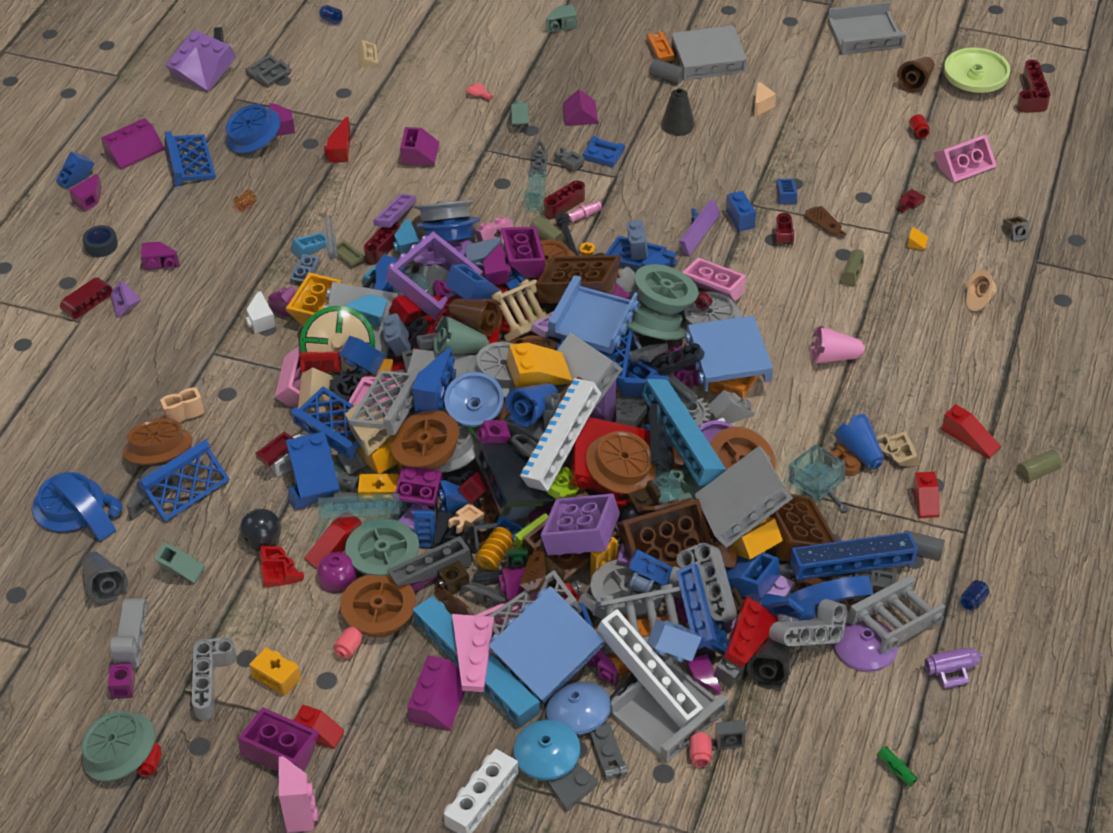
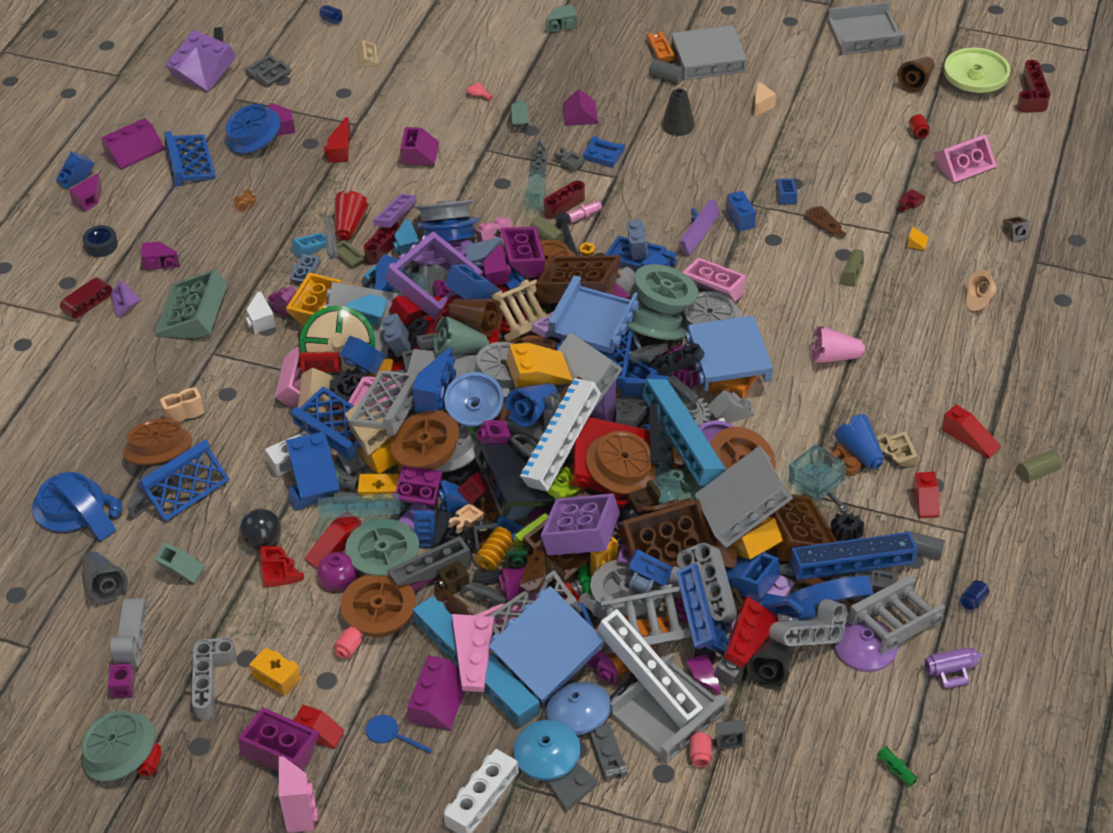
dark red tile [255,431,293,467] -> none
medium blue brick [647,619,702,662] -> none
dark red bush [694,292,713,311] -> none
dark red piece [775,213,794,245] -> none
none -> sand green slope [154,269,228,339]
none -> red cone [334,191,369,240]
none -> blue piece [366,715,432,753]
none -> green pin [577,564,593,596]
none -> black gear [830,511,865,541]

